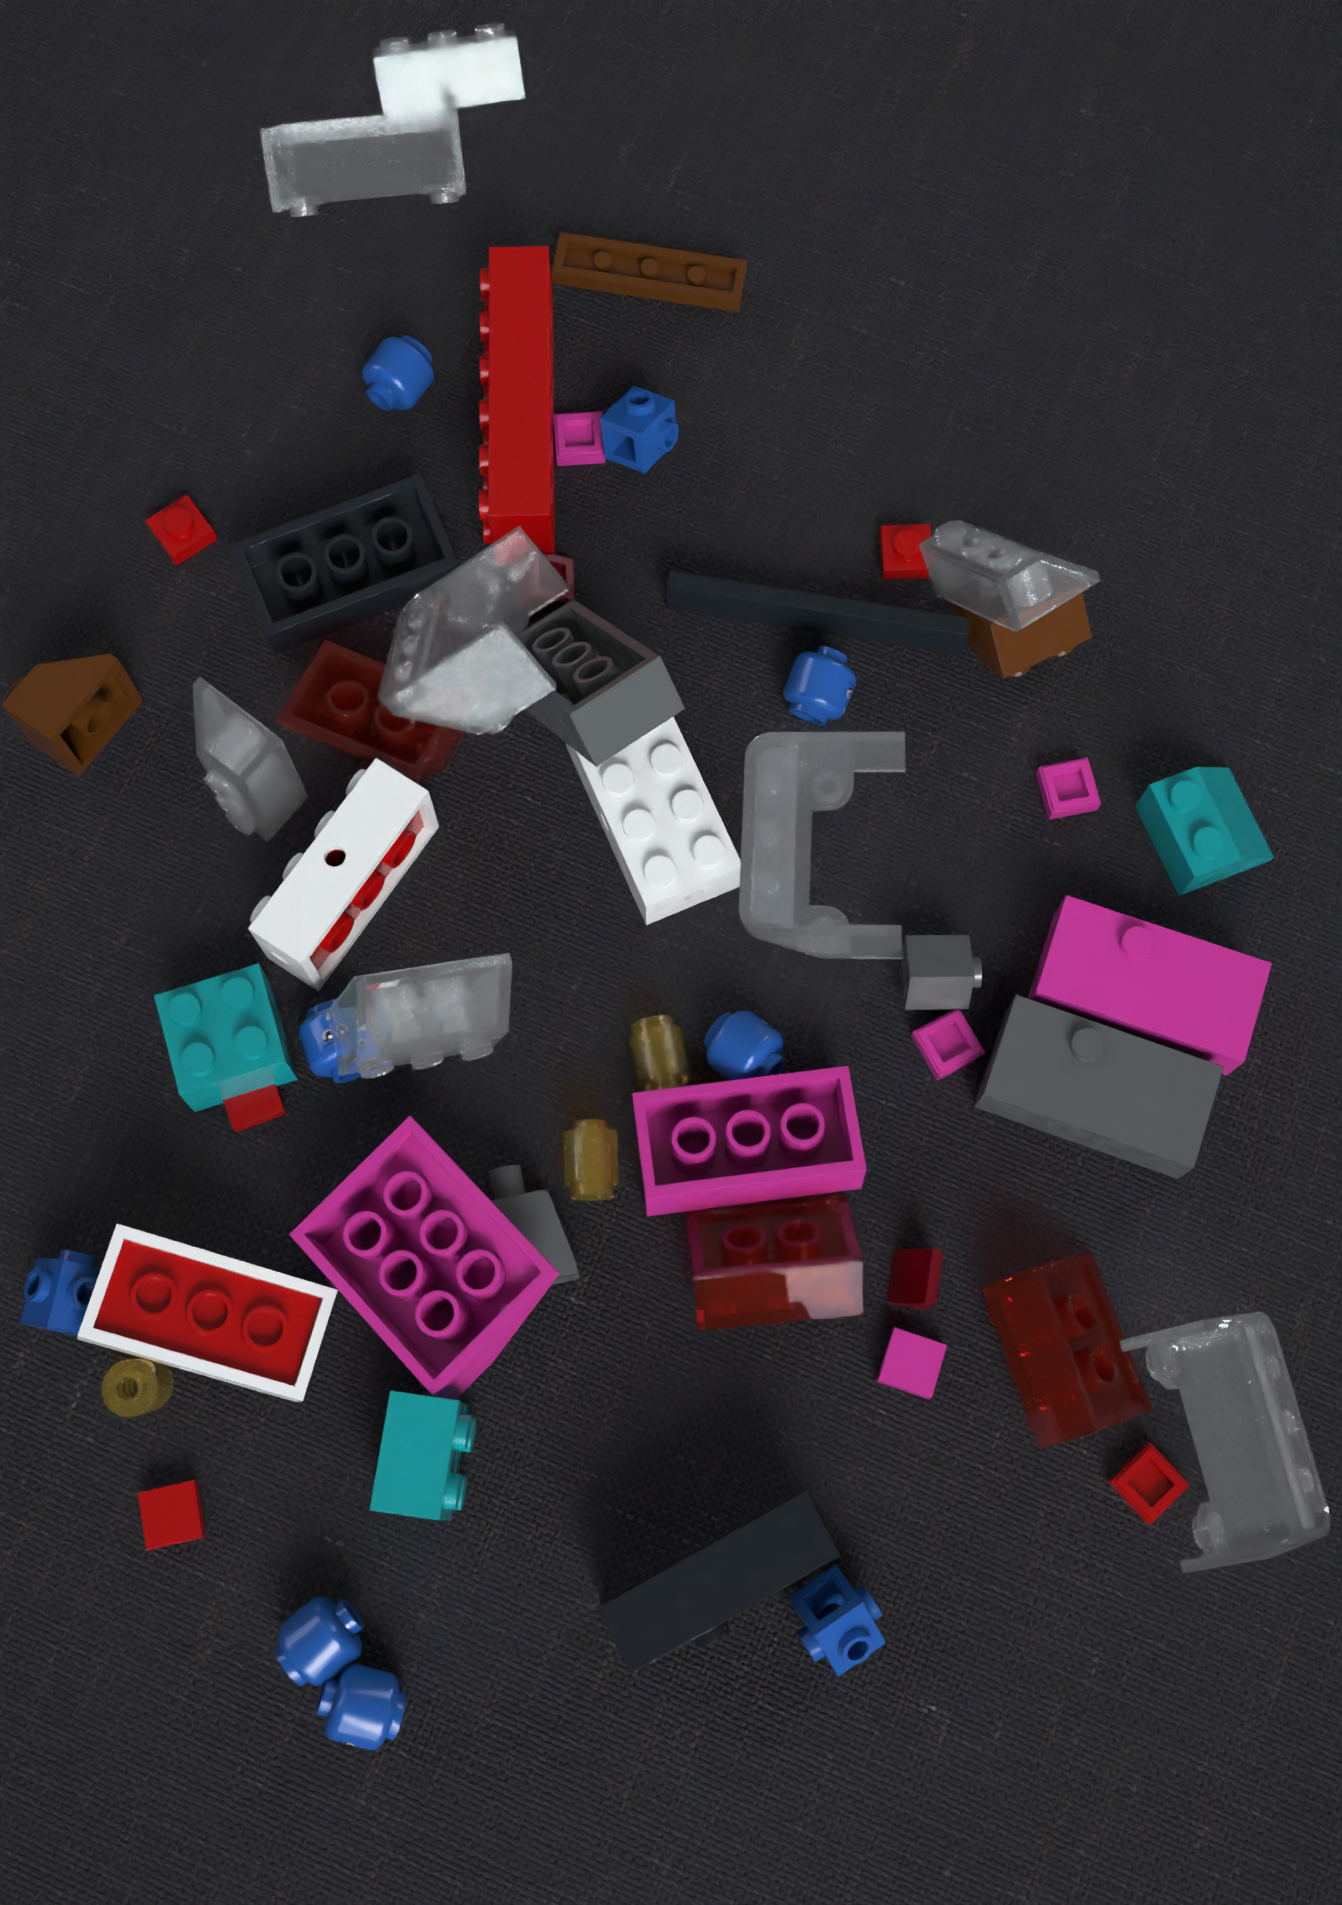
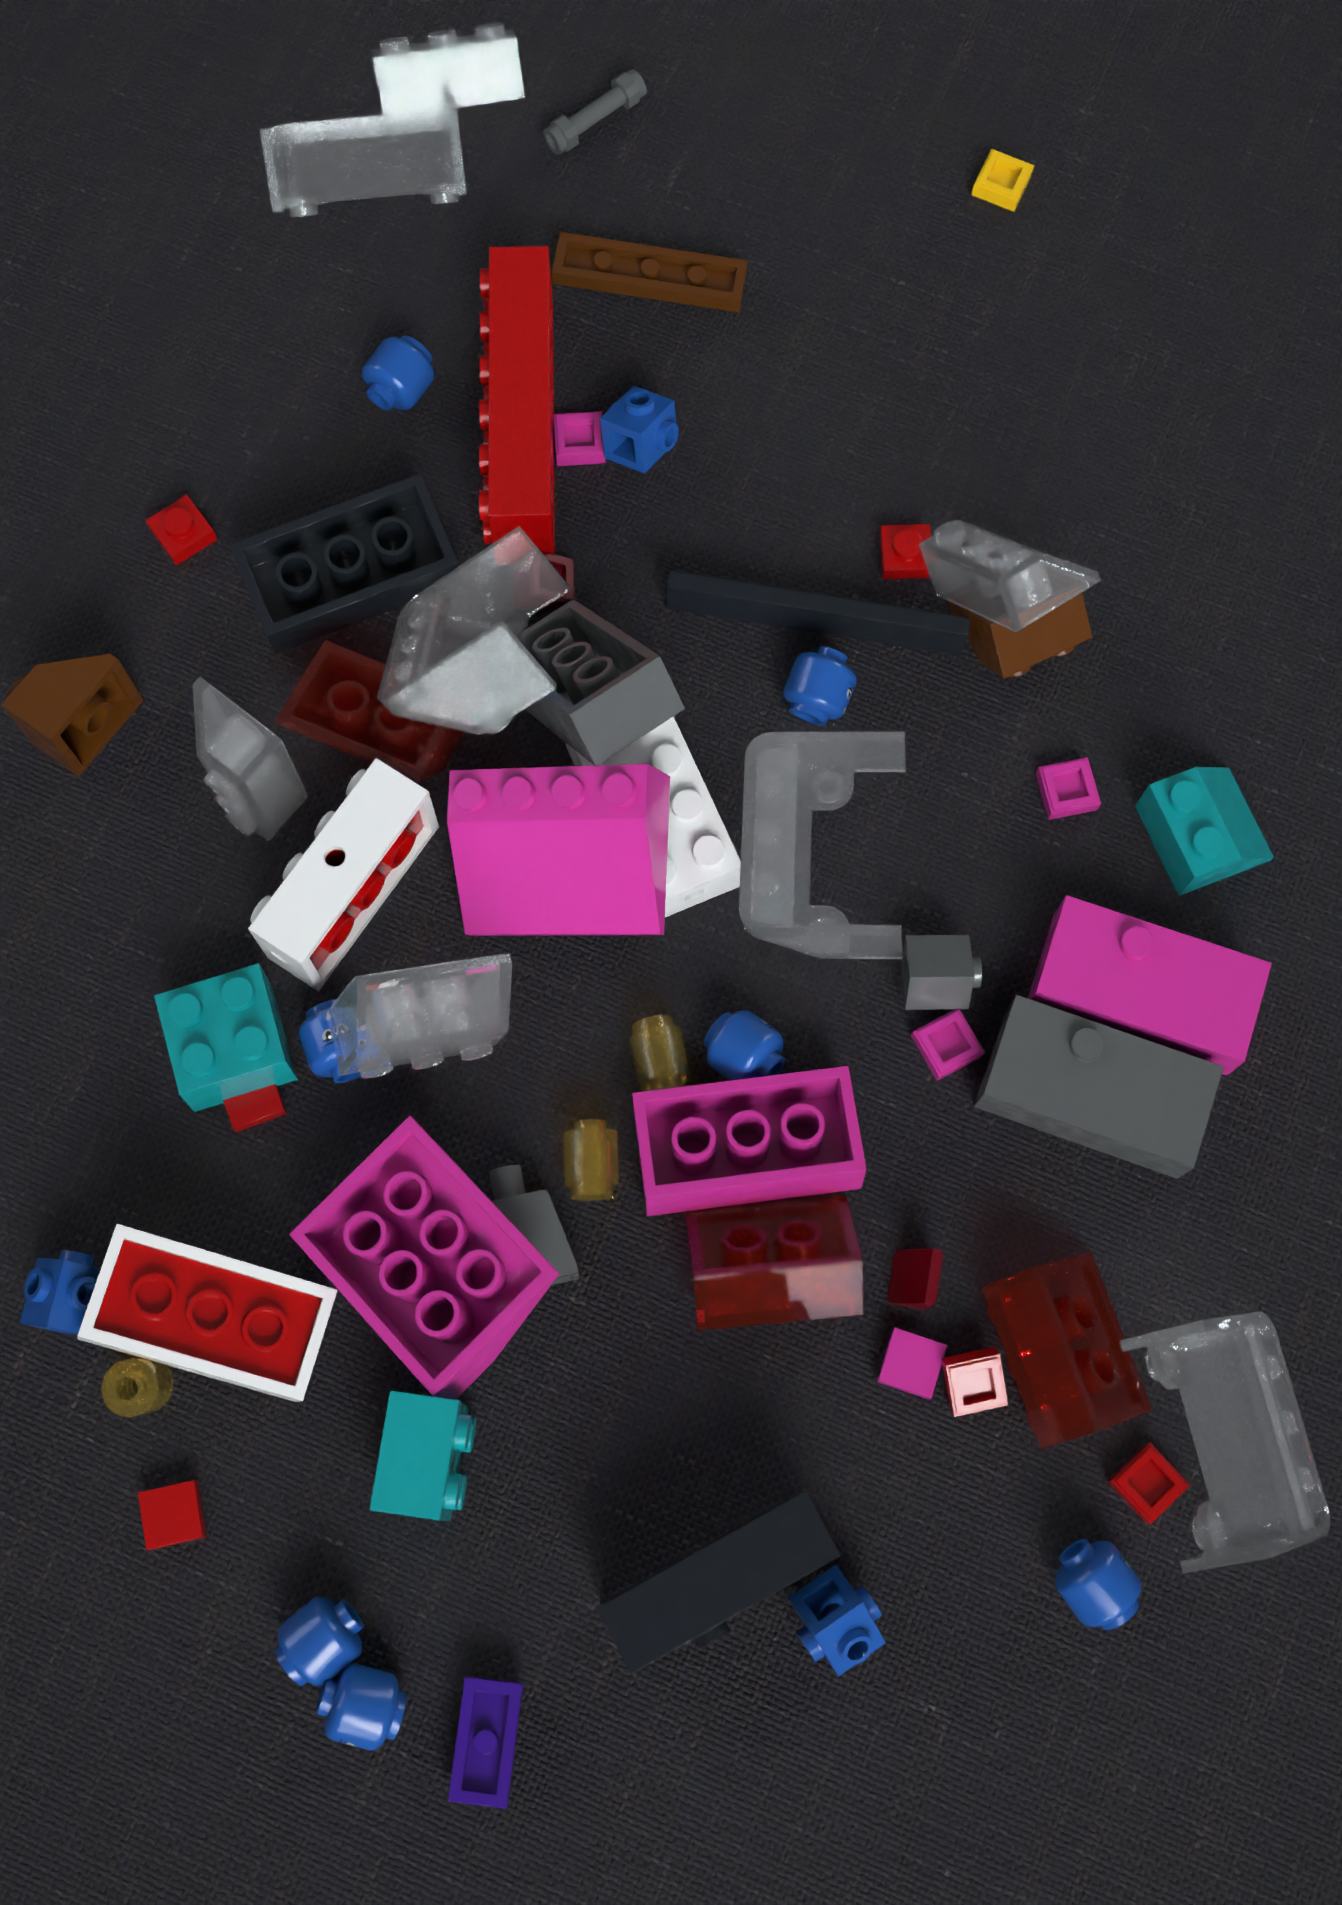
none -> dark pink slope [447,764,670,936]
none -> dark purple plate [448,1676,524,1809]
none -> dark grey bar [543,69,647,155]
none -> tile [941,1347,1008,1417]
none -> yellow tile [971,149,1035,212]
none -> blue head [1054,1539,1141,1630]

